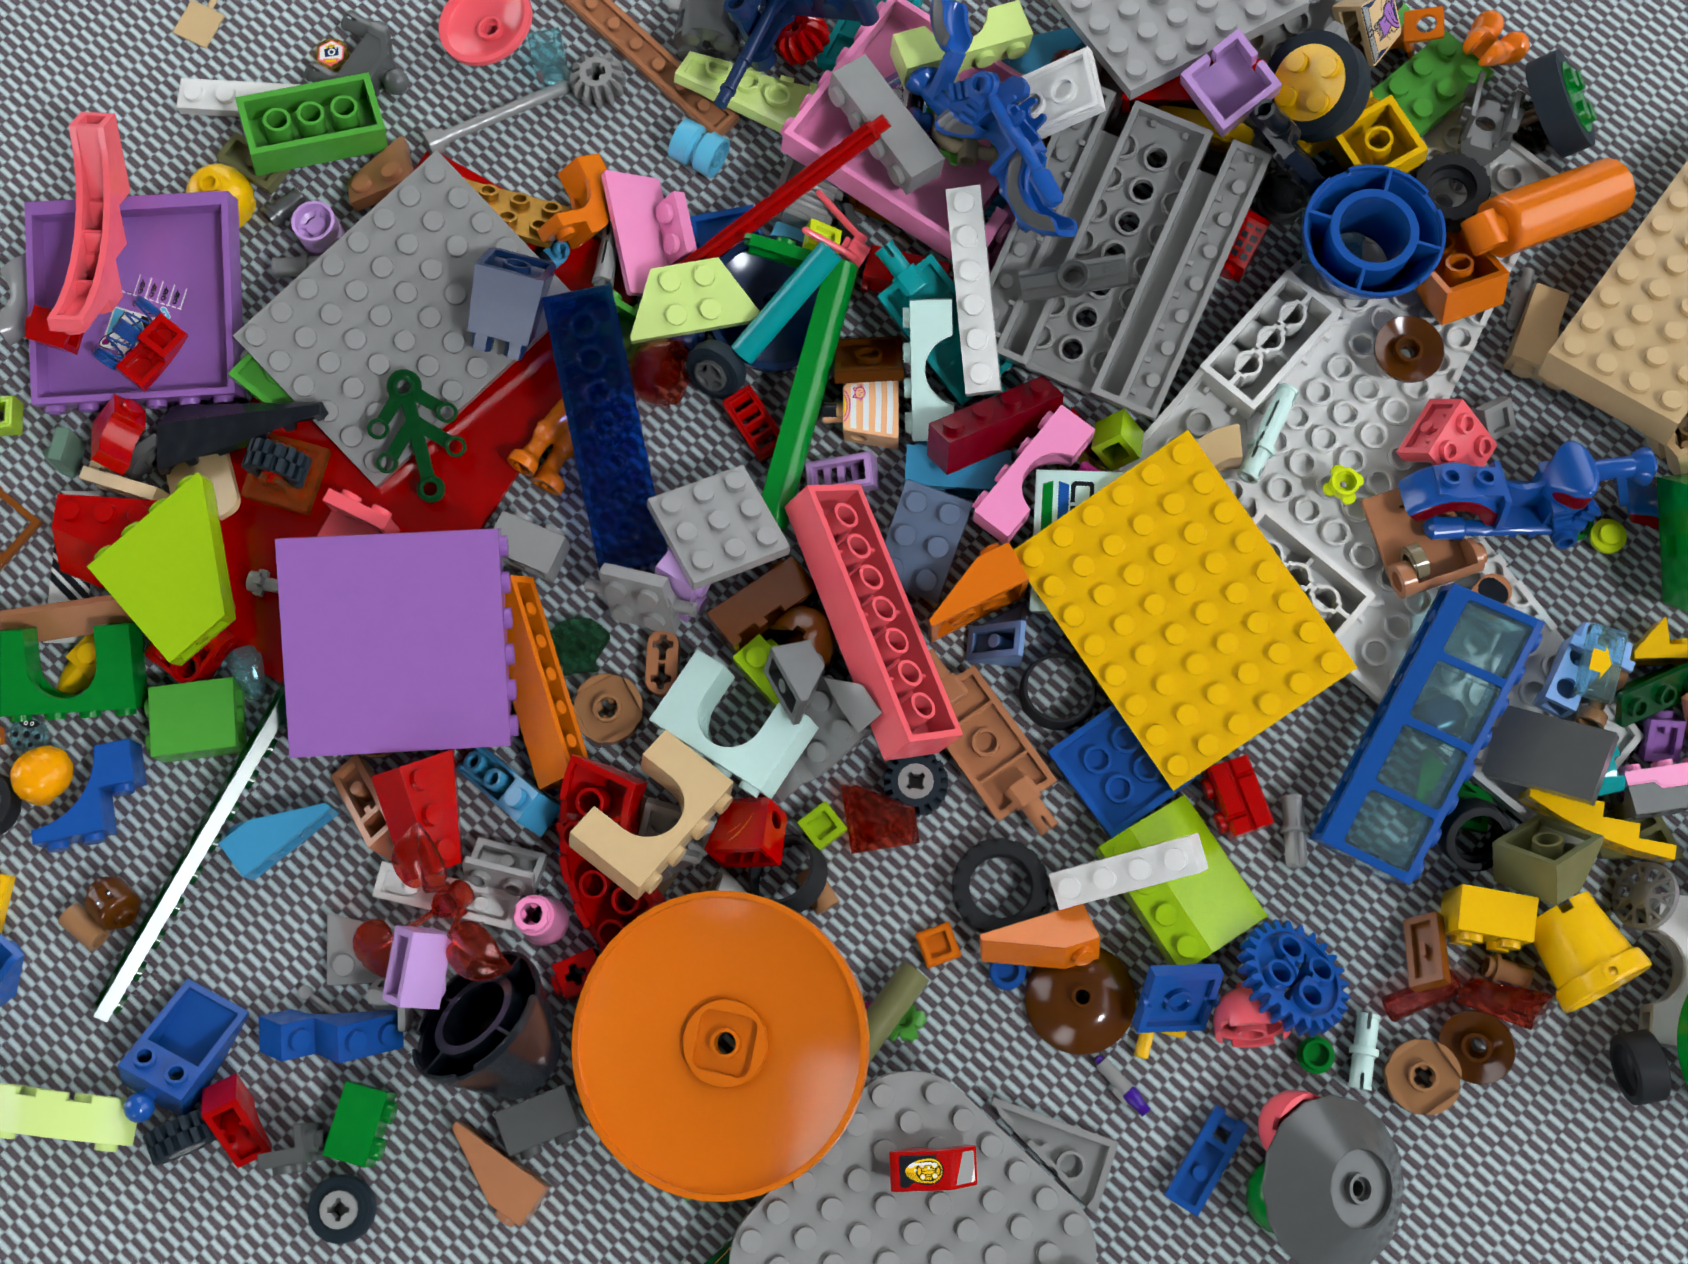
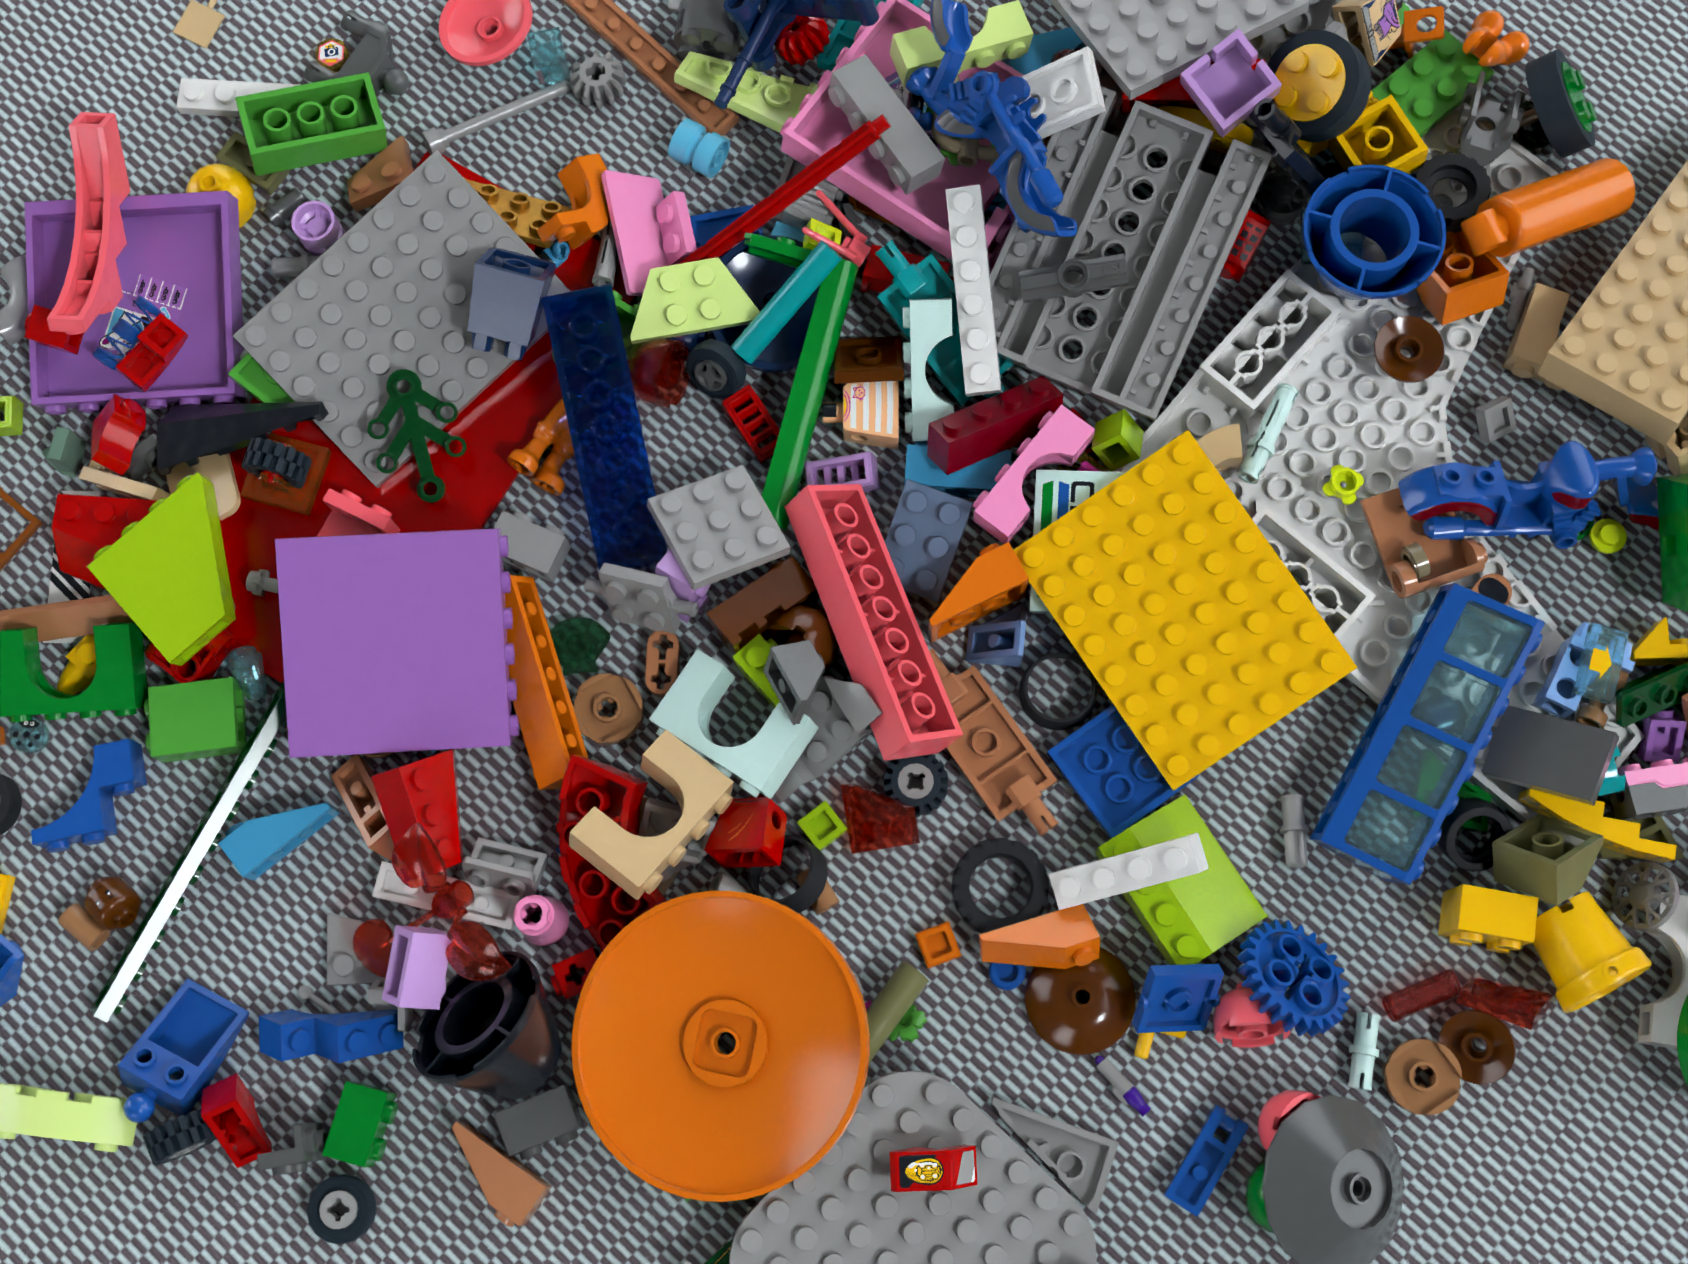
light orange hair [10,746,74,806] -> none
dark azure slope [456,747,560,837] -> none
red brick [1200,754,1275,841] -> none
green plate [1296,1036,1335,1074] -> none
coral bracket [1396,399,1497,467] -> none
dark orange plate [1403,911,1451,993] -> none
medium nougat pin [1481,953,1534,989] -> none
black tyre [1609,1029,1672,1105] -> none

